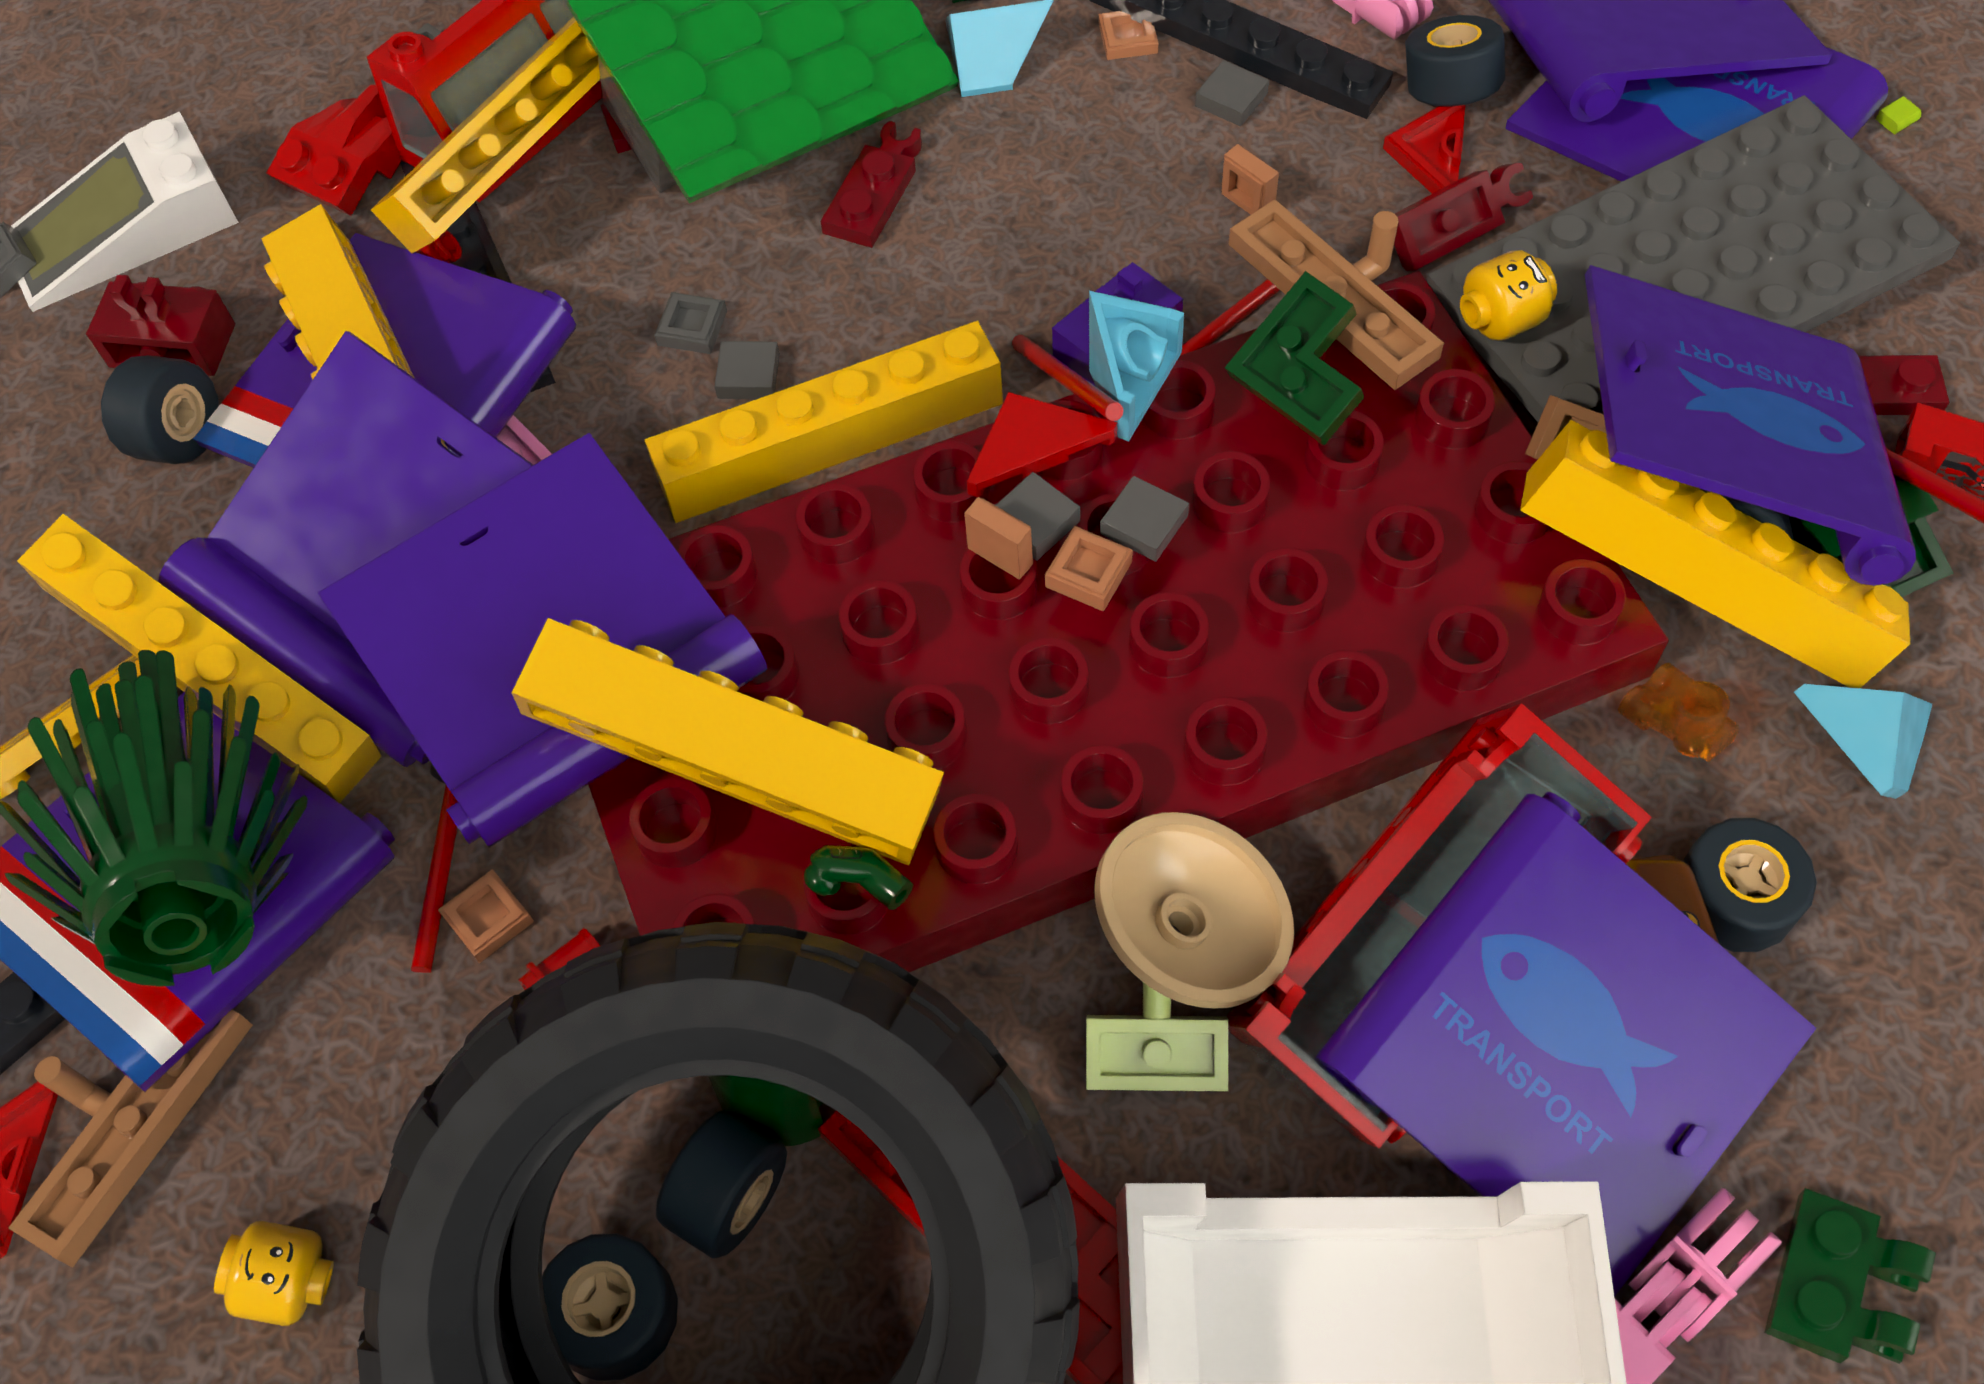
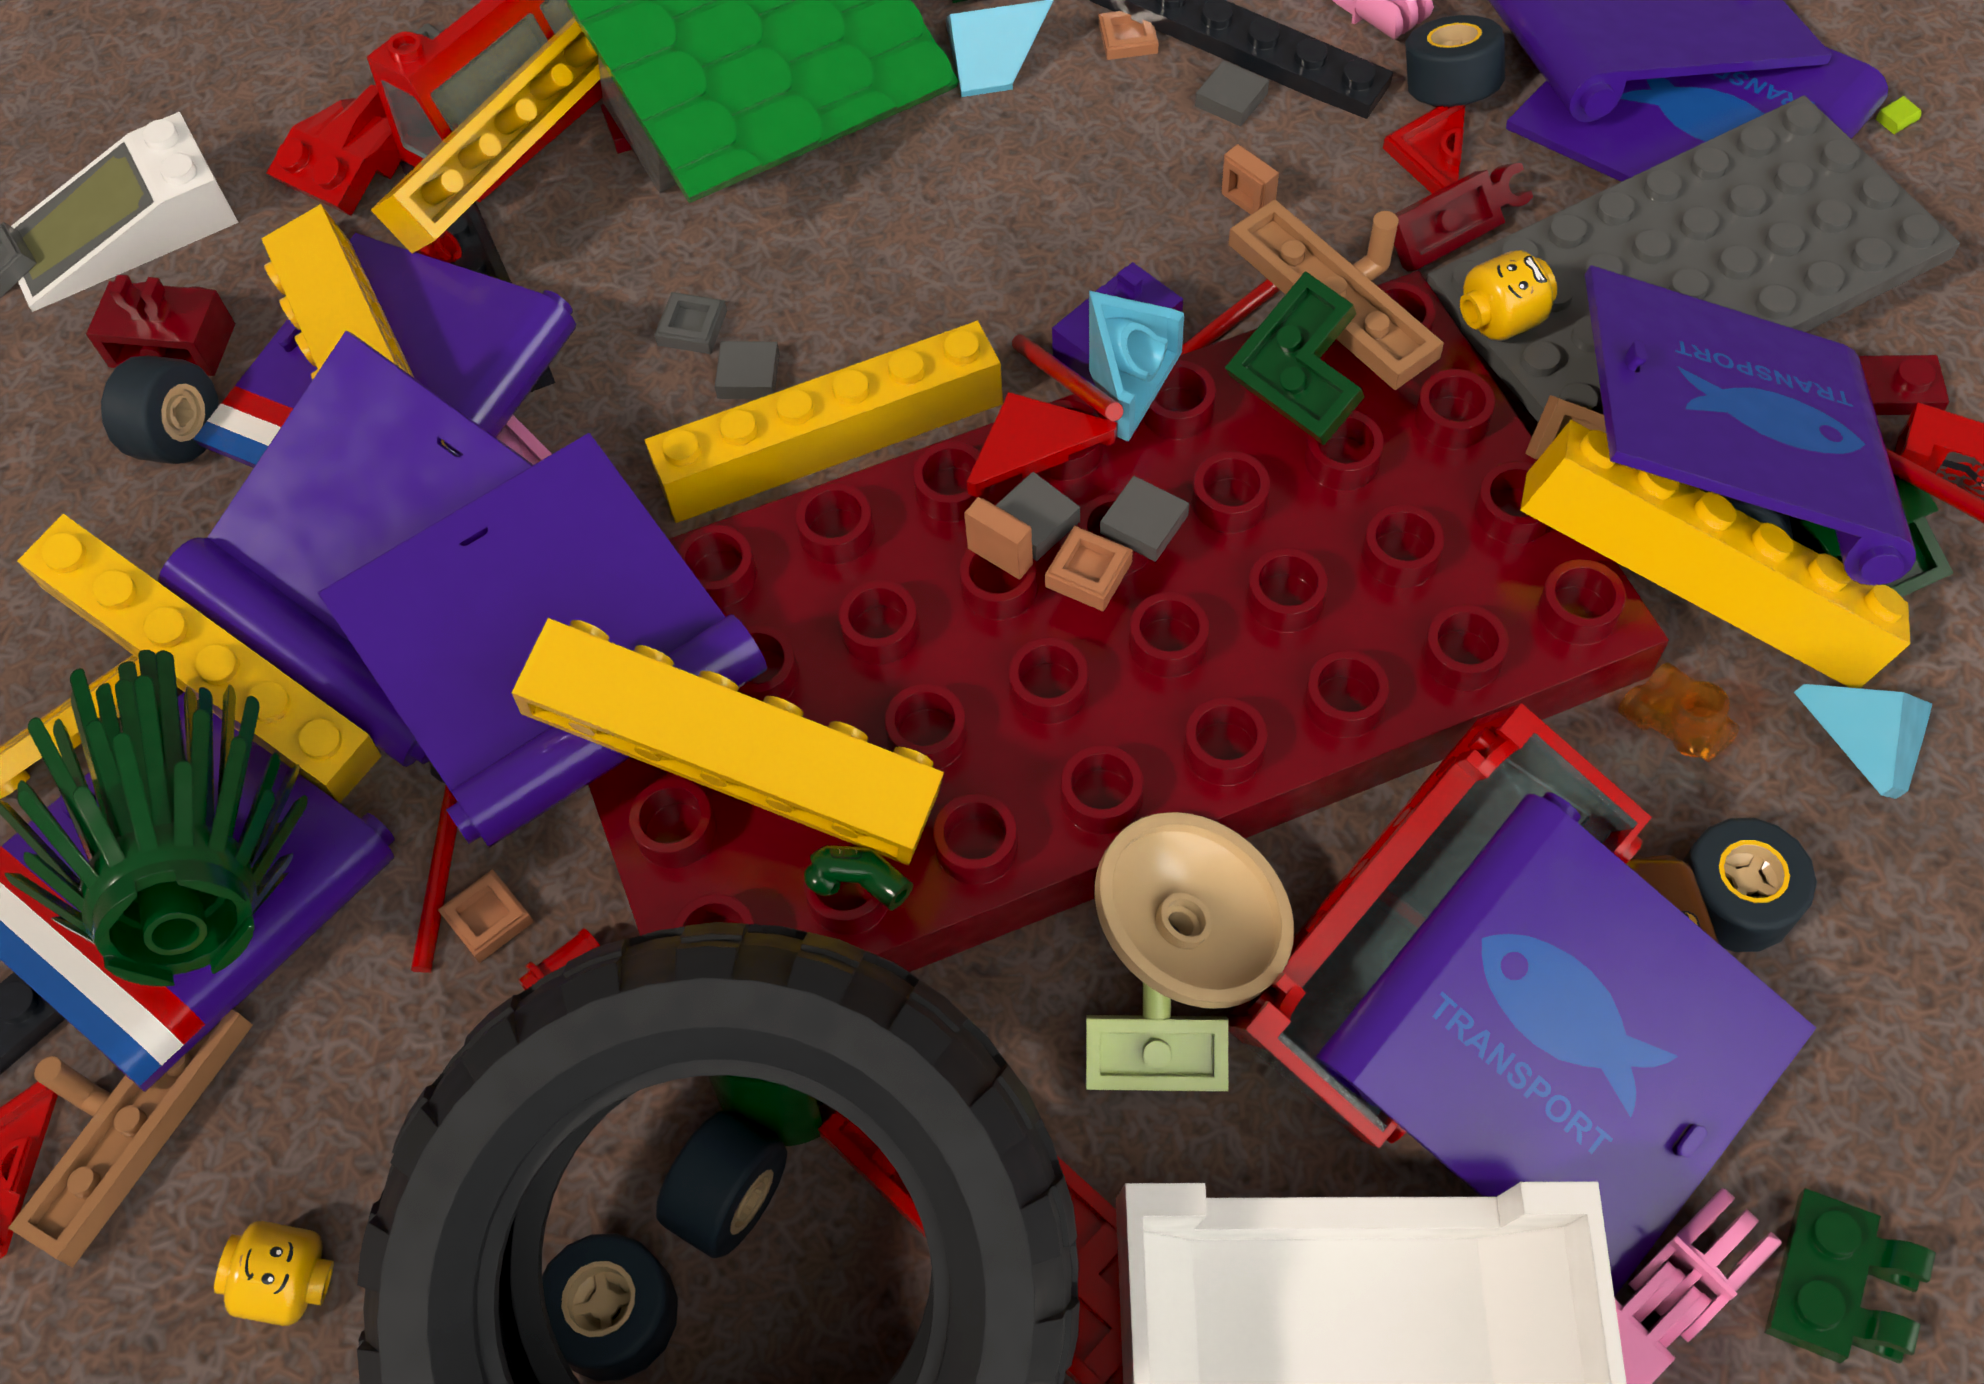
dark red plate [820,121,922,248] -> none

